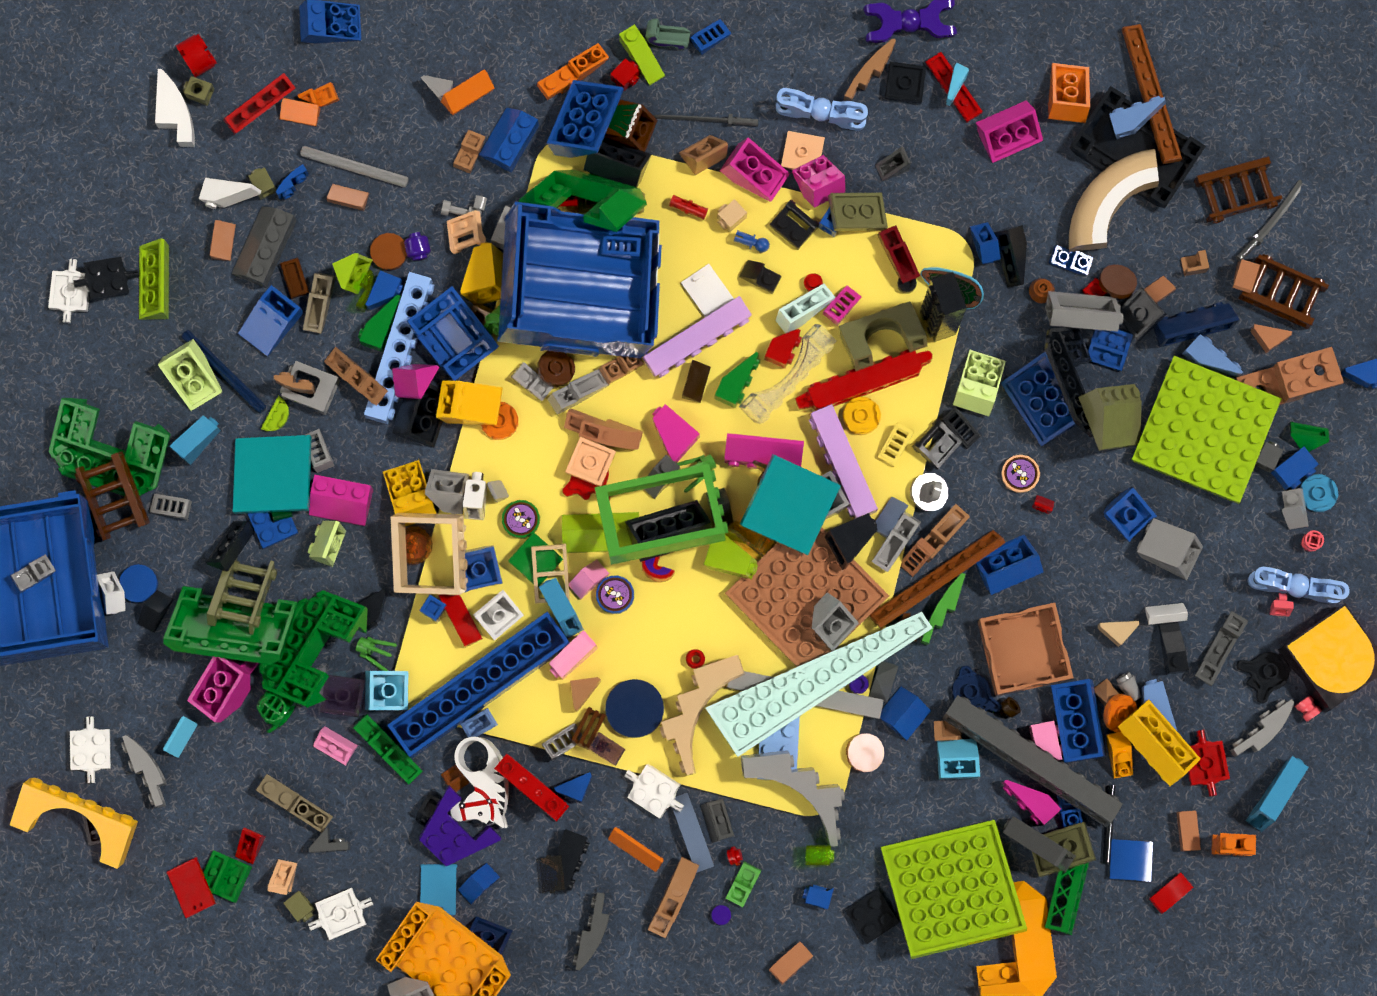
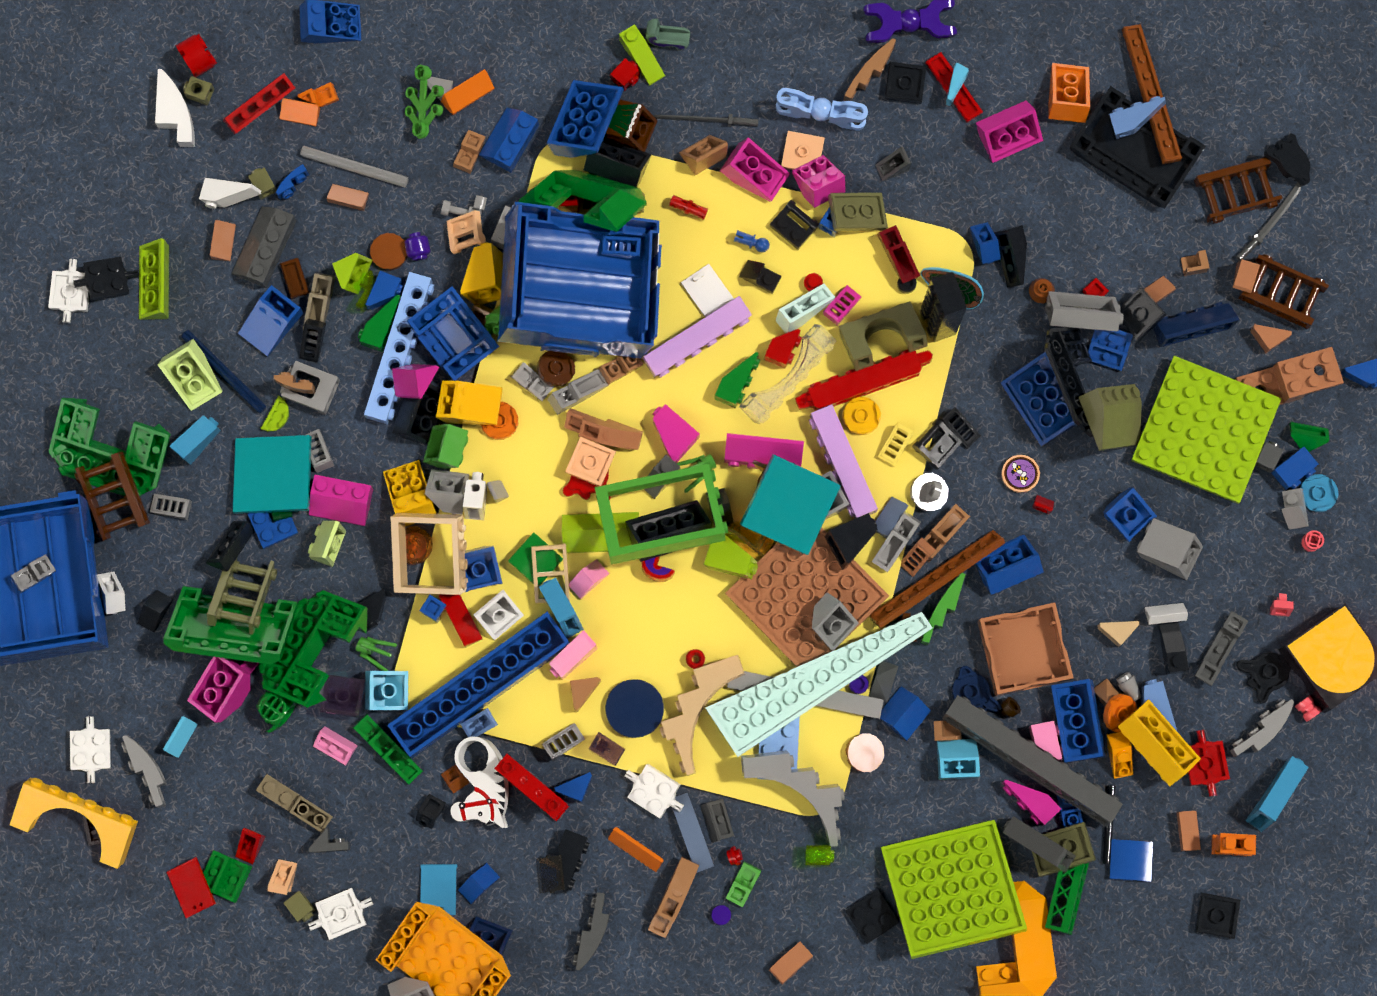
blue tile [119,564,158,603] -> none
medium nougat slope [324,347,388,406] -> none
dark purple wing [419,785,502,867] -> none
tile [502,500,540,539] -> none
orange slope [537,43,609,100] -> none
reddish brown tile [571,707,606,750] -> none
tile [596,575,634,614] -> none
dark brown slope [682,360,711,403] -> none
blue slope [690,19,731,55] -> none
tan brick [717,199,747,232] -> none
blue window [802,884,834,909] -> none
yellowish green slope [953,350,1006,416] -> none
slope [1049,245,1093,275] -> none
tan brick [1069,149,1159,252] -> none
reddish brown tile [1099,264,1137,299] -> none
red slope [1149,872,1194,914] -> none
medium blue slope [1183,334,1243,377] -> none
light blue piece [1248,567,1349,604] -> none
none -> black slope [299,319,326,362]
none -> bright green plant [405,65,444,139]
none -> bright green piece [423,424,468,469]
none -> black plate [1195,893,1241,939]
none -> black tile [1264,133,1310,186]

